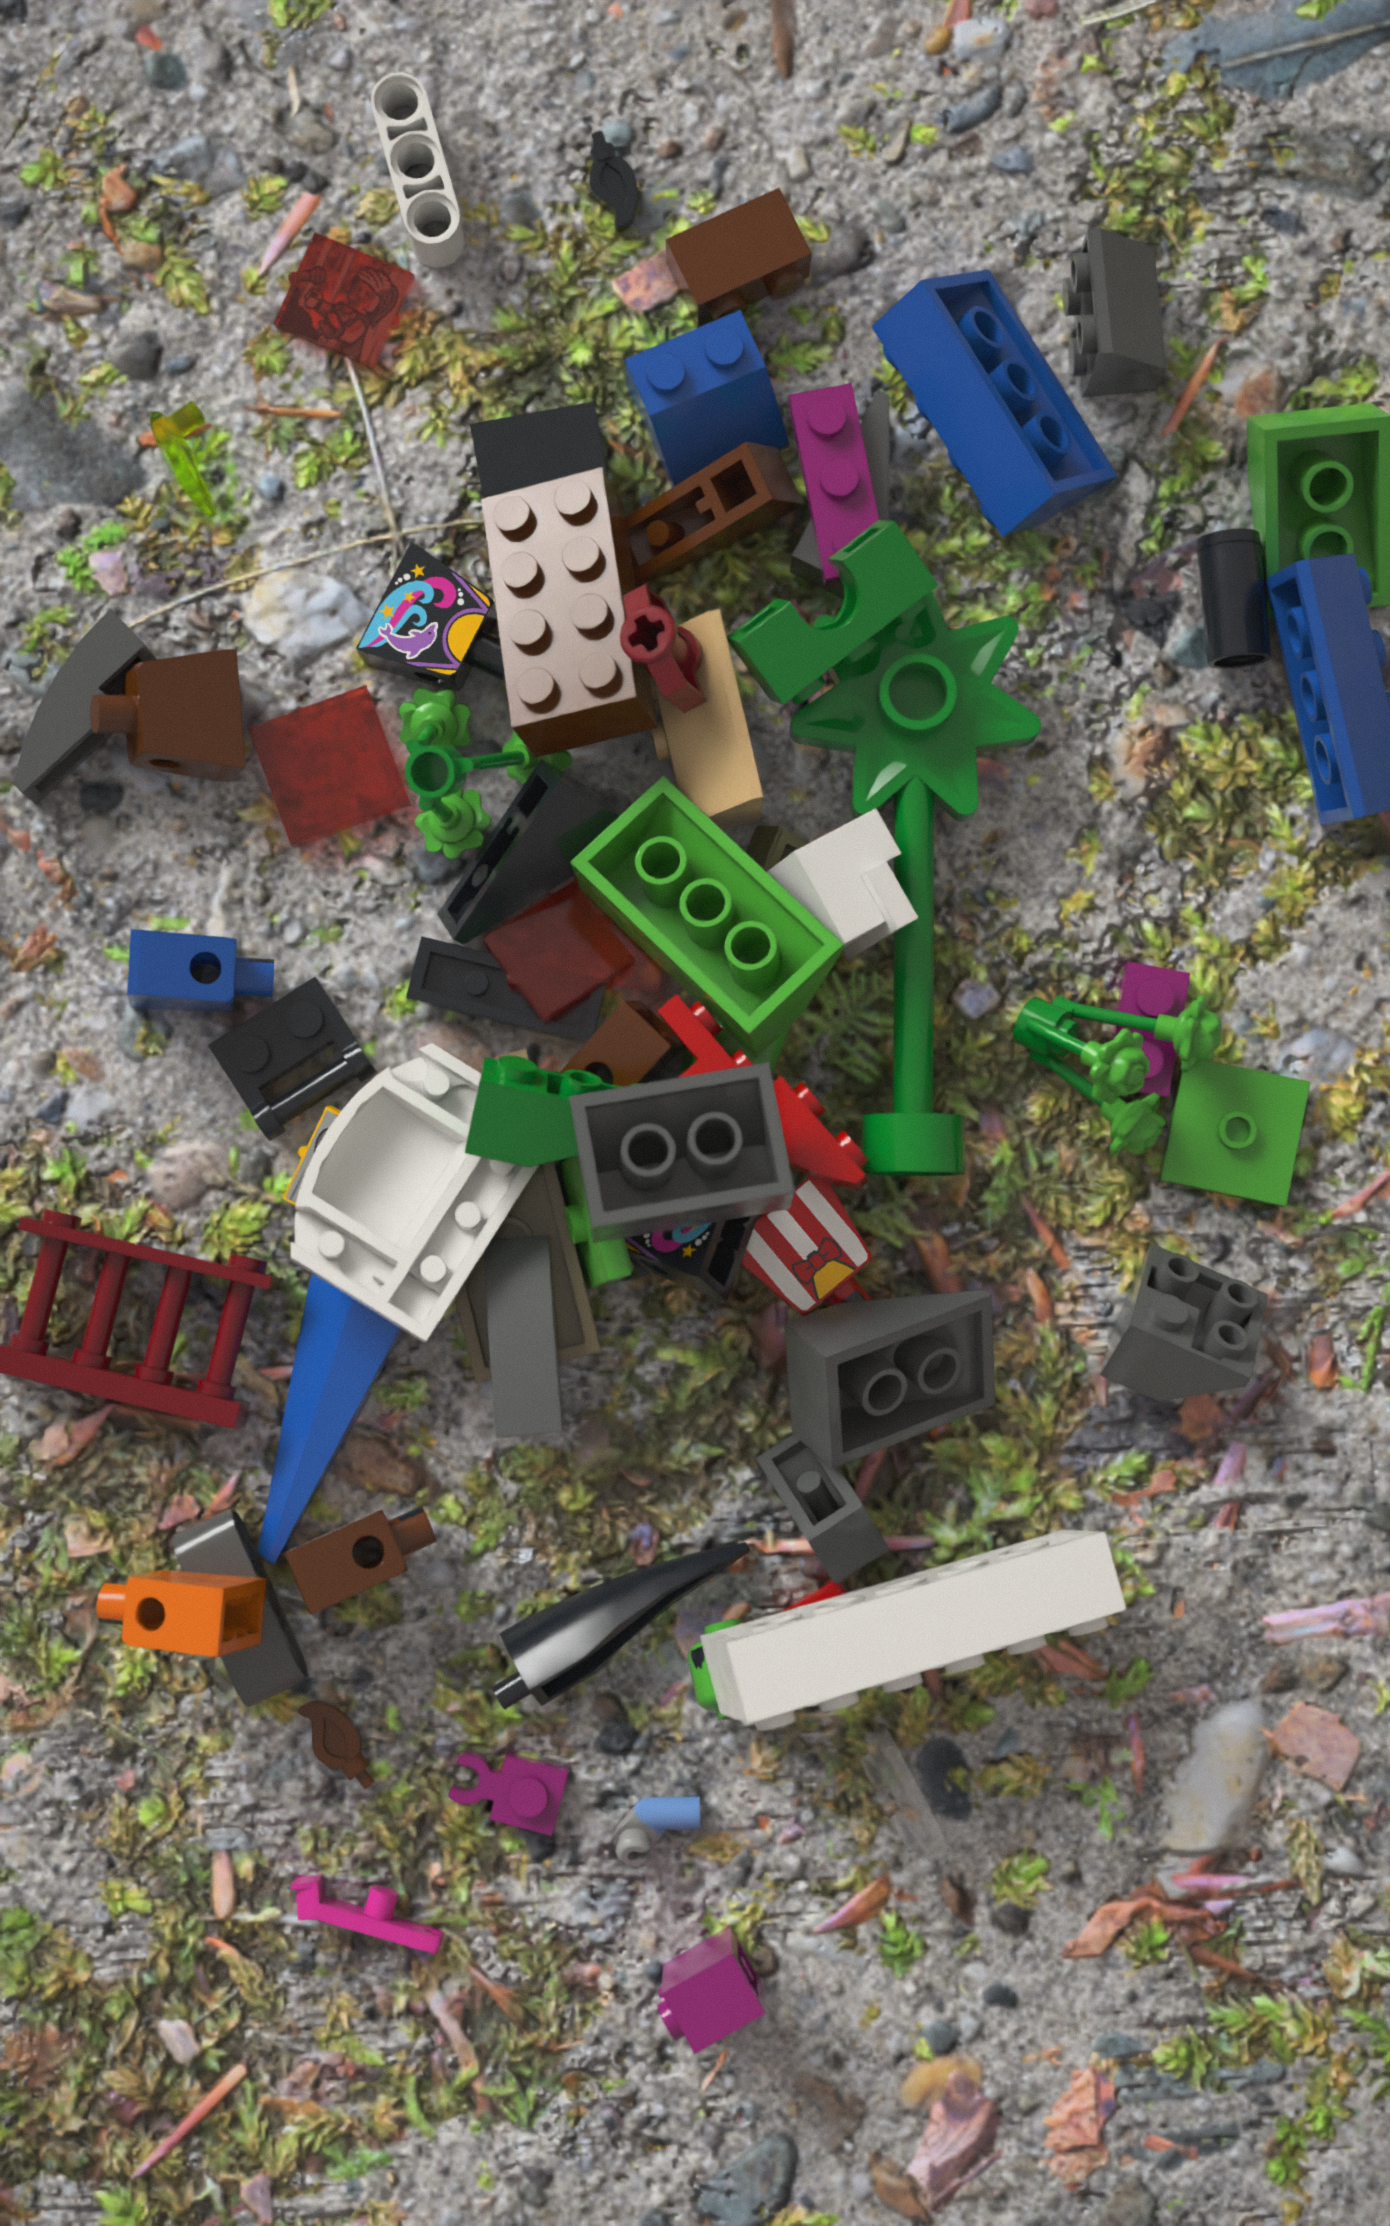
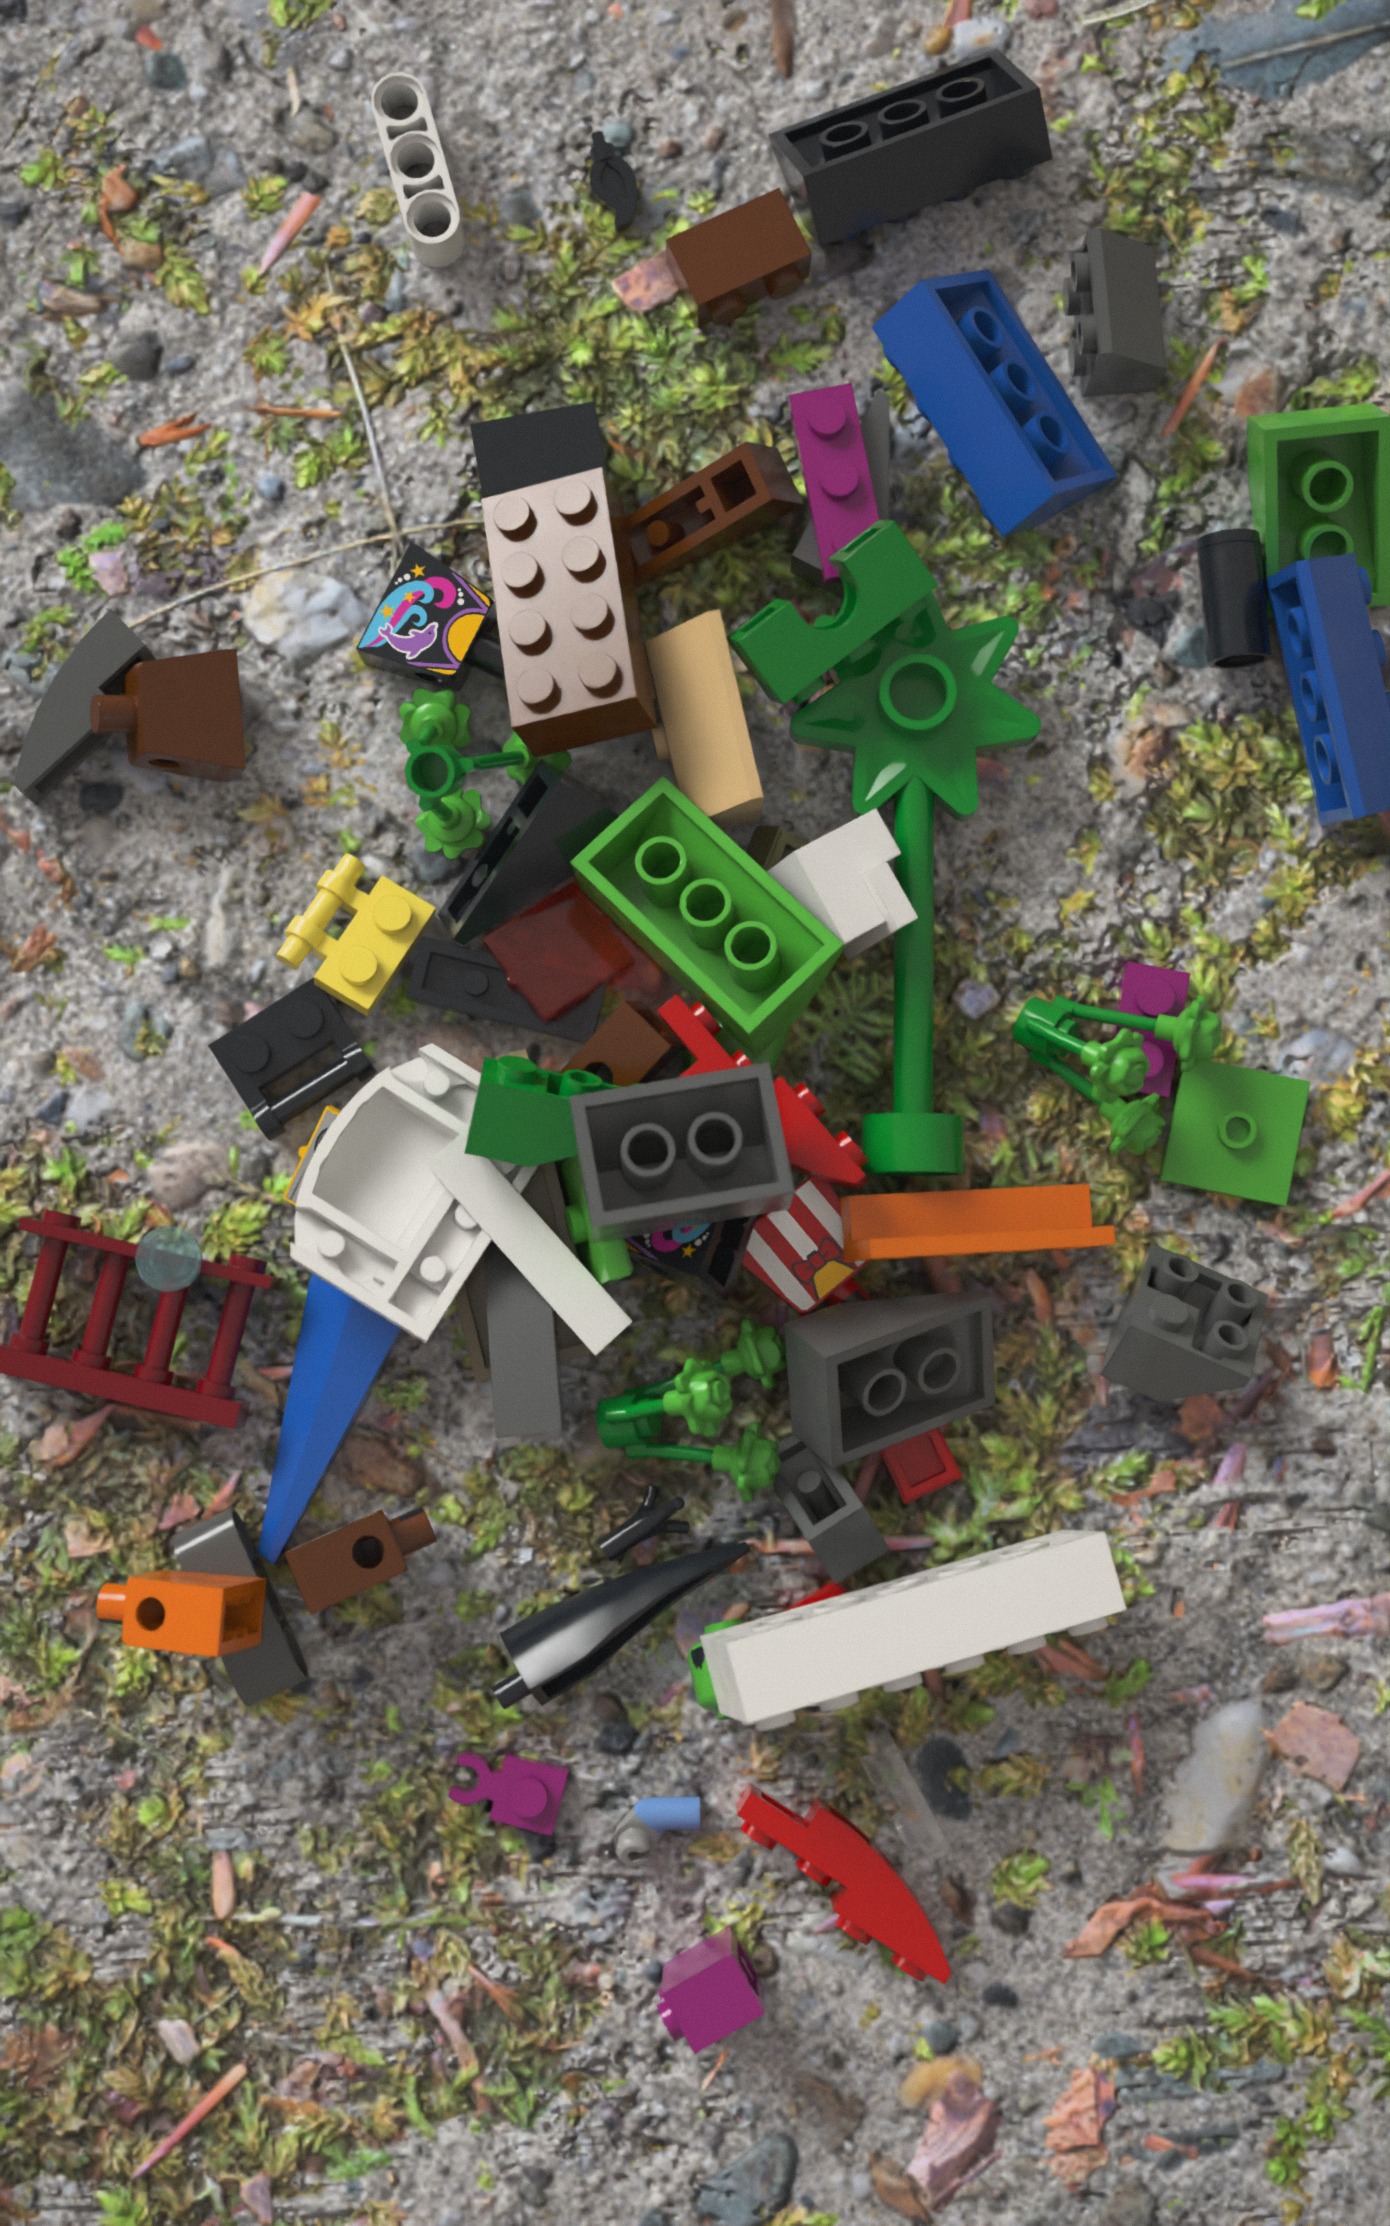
blue torso [127,929,274,1012] -> none
clear neon green bar [150,401,217,518] -> none
clear red tile [248,685,411,848] -> none
clear red piece [274,232,415,369] -> none
dark pink piece [291,1874,444,1954] -> none
reddish brown piece [299,1700,375,1789] -> none
dark red piece [620,584,707,713] -> none
blue slope [624,310,790,488] -> none
none -> clear light blue plate [135,1226,203,1292]
none -> light yellow plate [276,854,436,1017]
none -> white sticker [425,1131,633,1356]
none -> bright green plant [596,1318,787,1502]
none -> black bar [598,1485,690,1561]
none -> red slope [736,1783,951,1984]
none -> black slope [768,48,1053,247]
none -> orange fence [840,1184,1116,1262]
none -> red tile [879,1427,963,1504]

